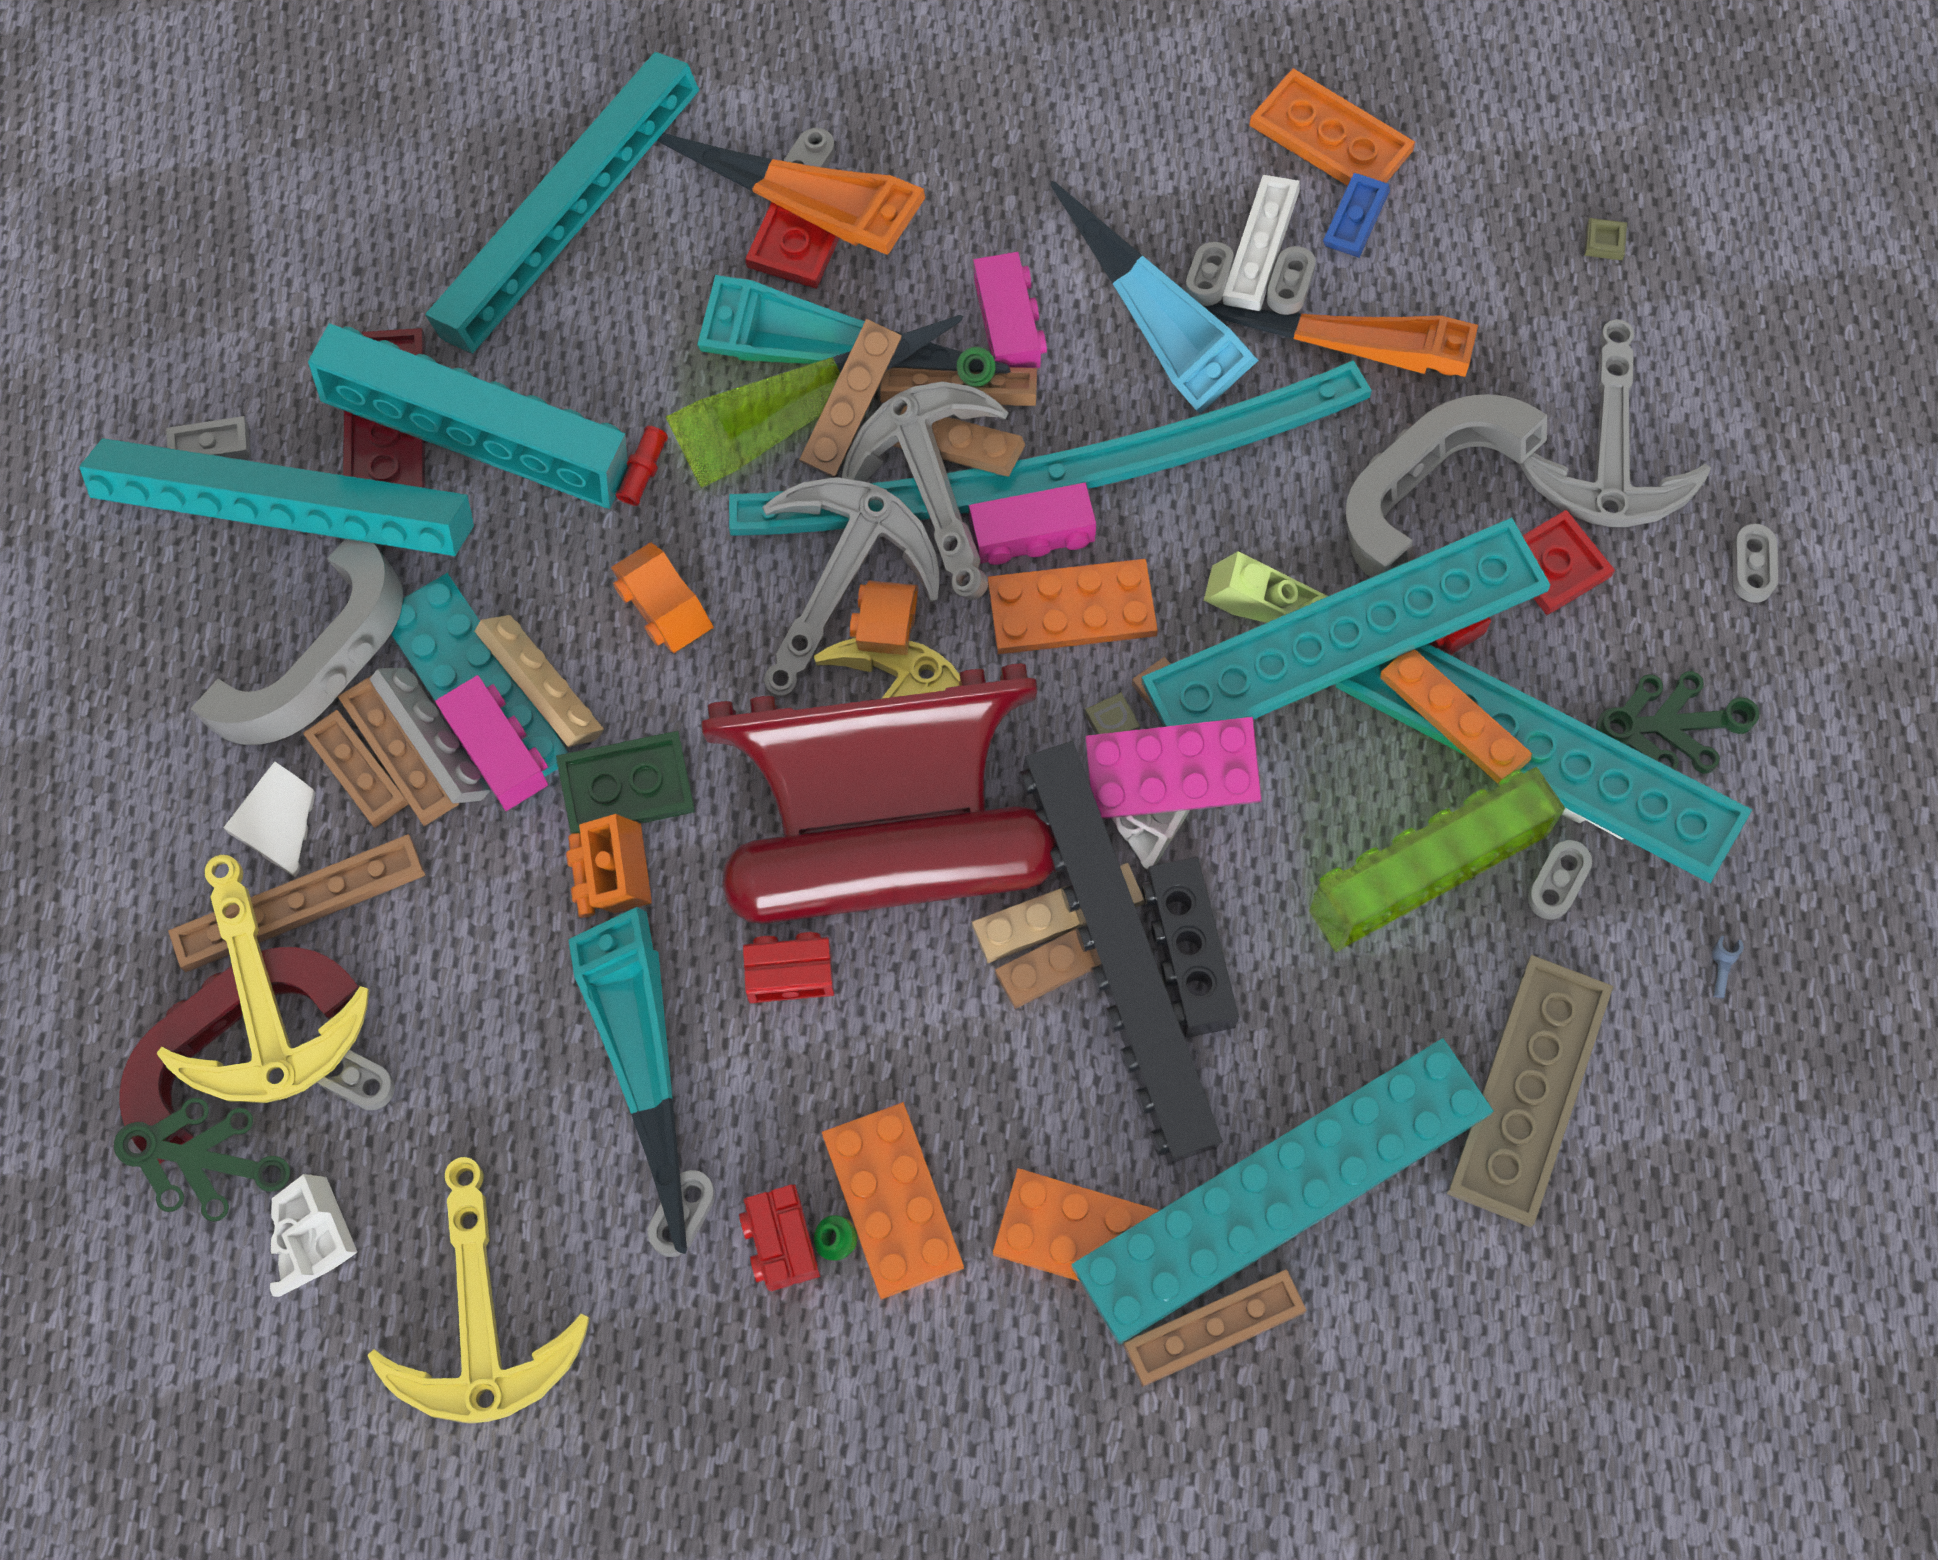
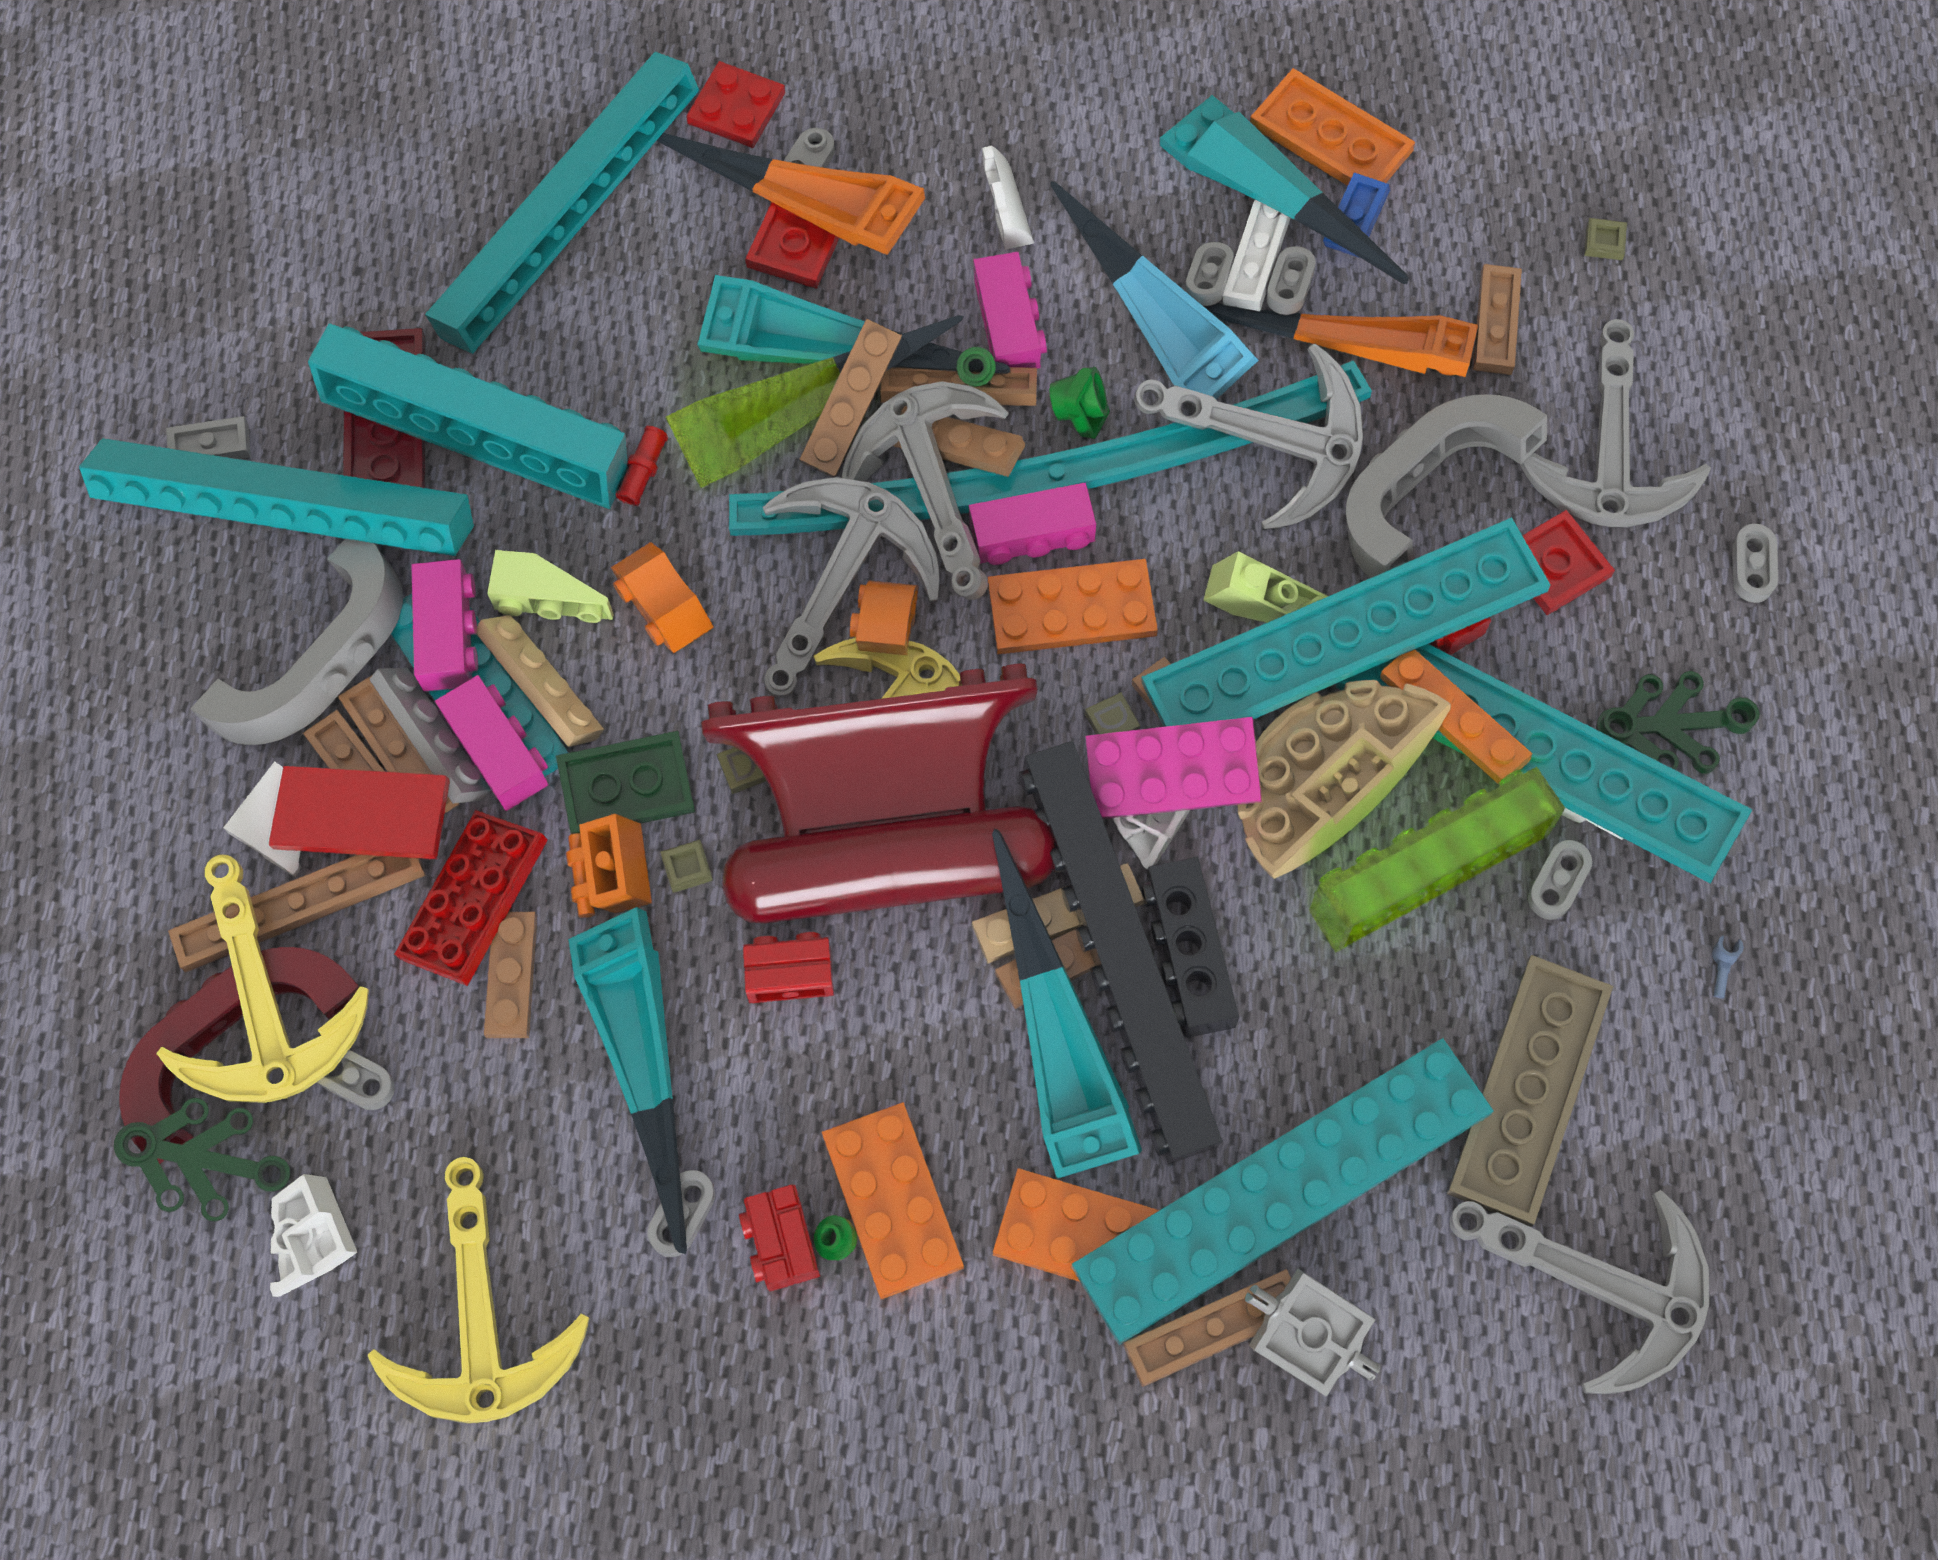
none -> red tile [268,766,450,859]
none -> red tile [394,810,548,986]
none -> dark pink brick [411,559,478,692]
none -> medium nougat plate [484,912,538,1038]
none -> yellowish green slope [487,550,614,623]
none -> olive tile [660,839,713,893]
none -> red plate [686,61,785,149]
none -> olive tile [716,747,767,794]
none -> white slope [982,146,1034,250]
none -> teal plate [992,829,1142,1179]
none -> green piece [1049,366,1110,439]
none -> light grey piece [1134,343,1363,530]
none -> teal plate [1160,95,1409,284]
none -> tan brick [1237,680,1451,879]
none -> light grey plate [1245,1269,1380,1397]
none -> light grey piece [1449,1190,1709,1394]
none -> medium nougat plate [1473,264,1522,375]

